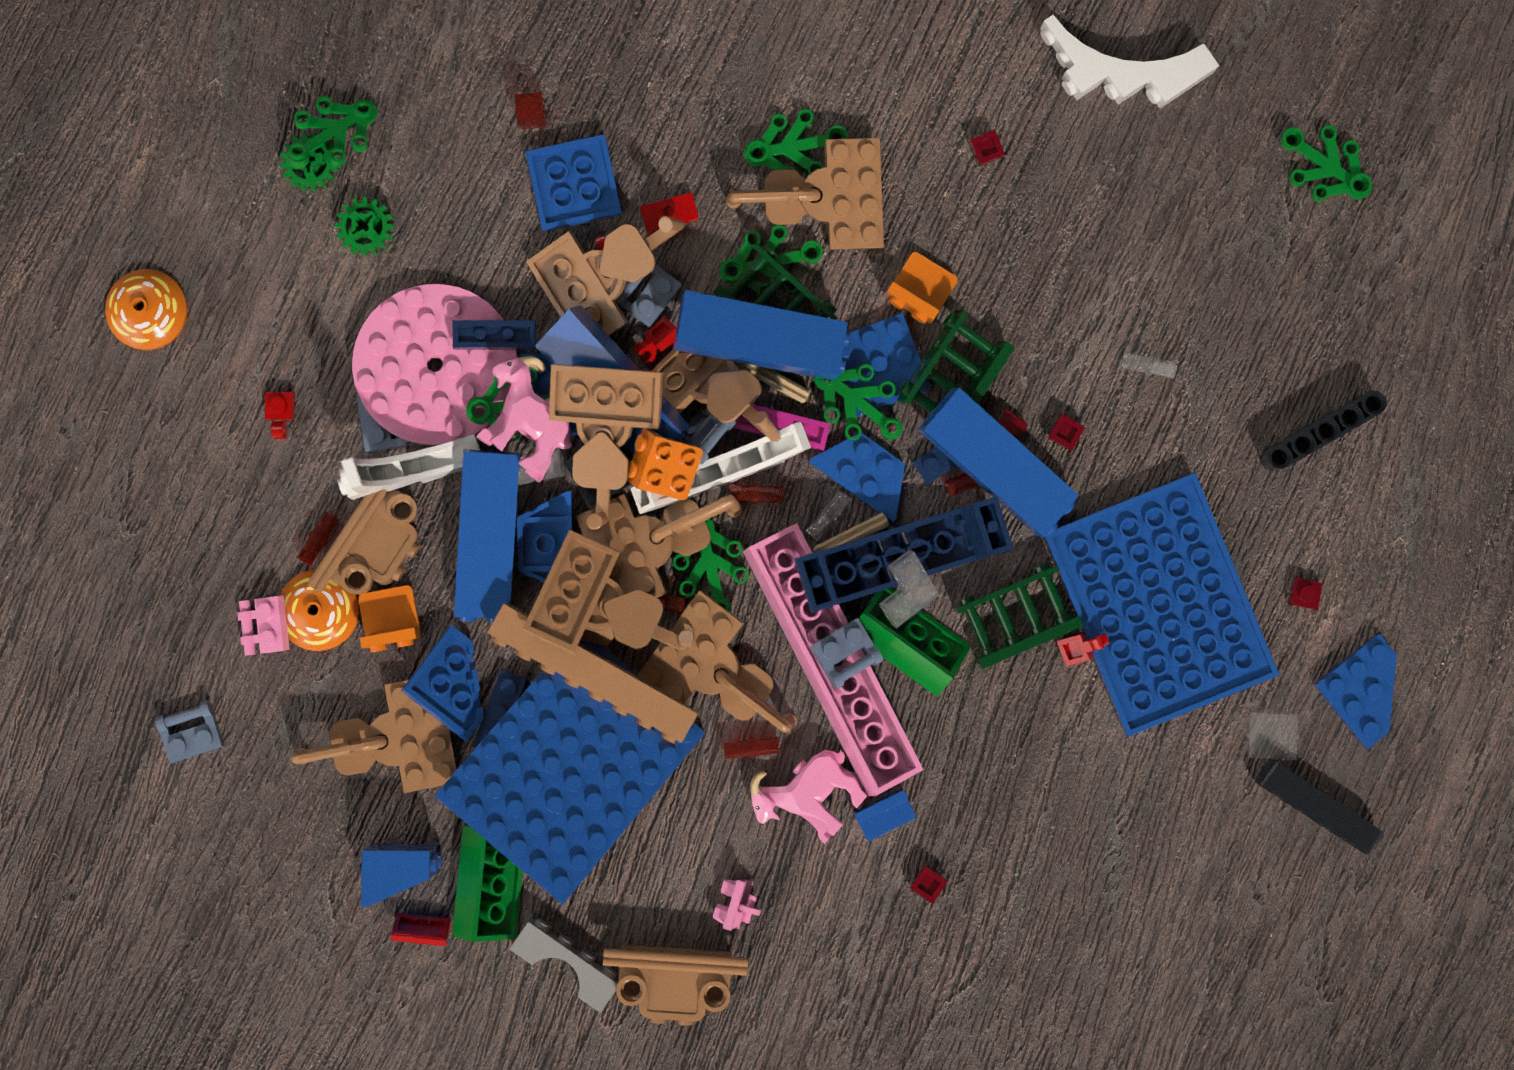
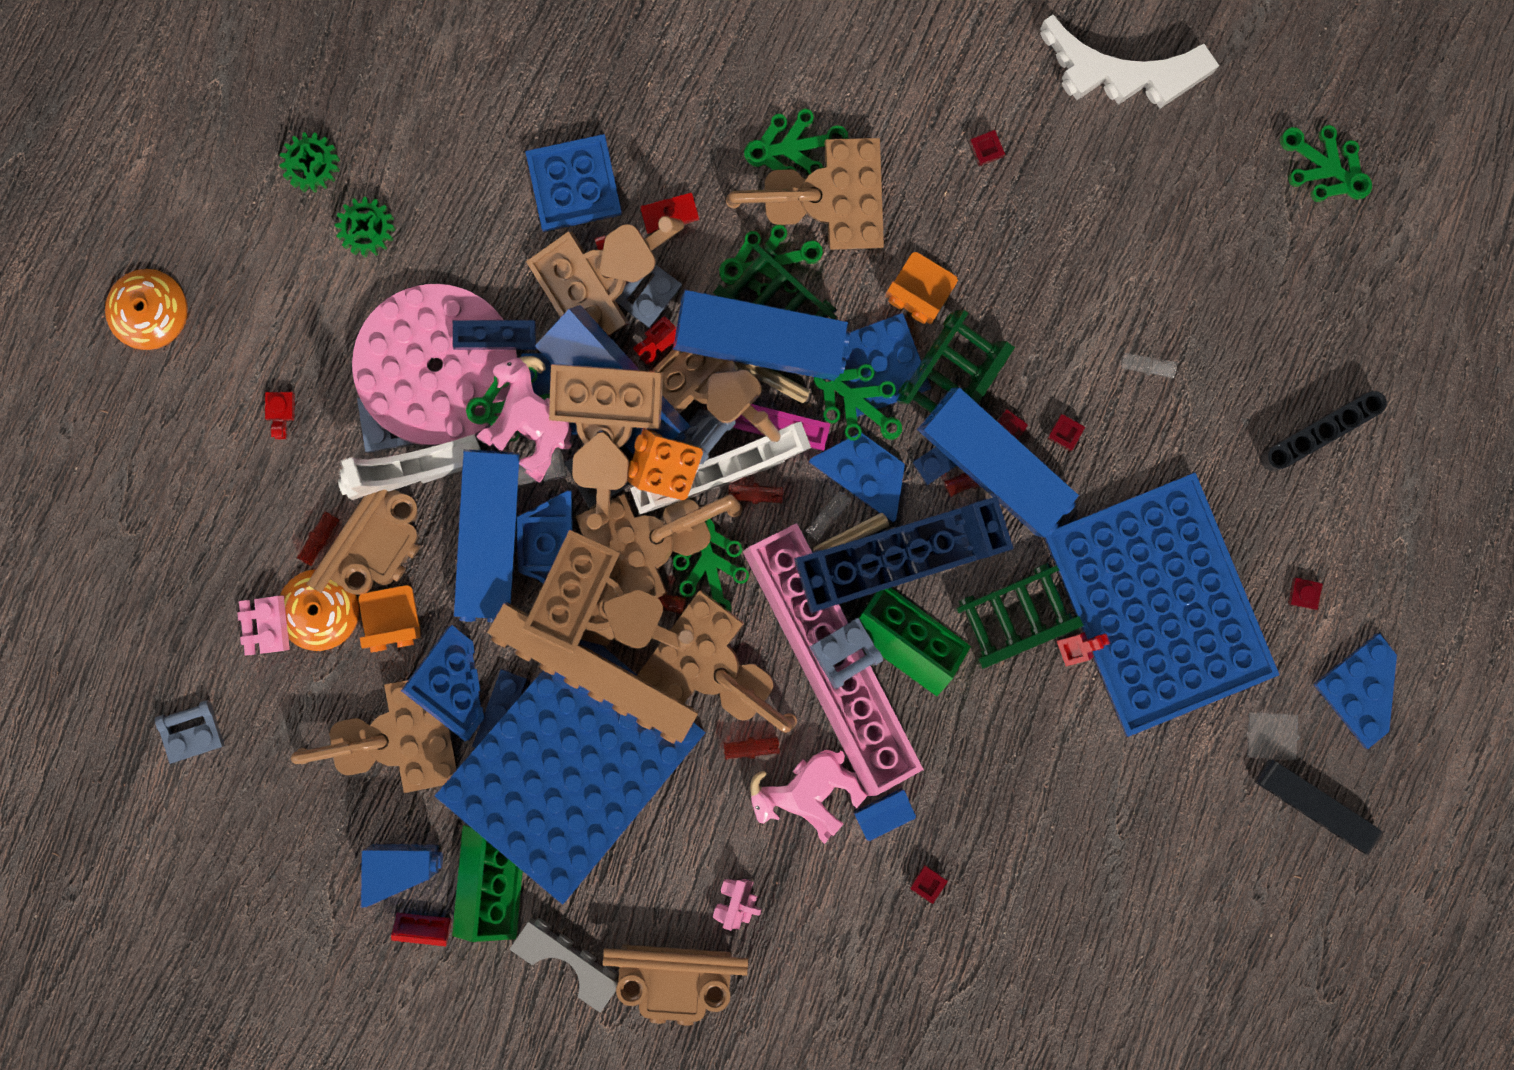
green plant [287,96,377,168] -> none
clear red brick [515,92,548,130] -> none
clear plate [879,550,939,628] -> none

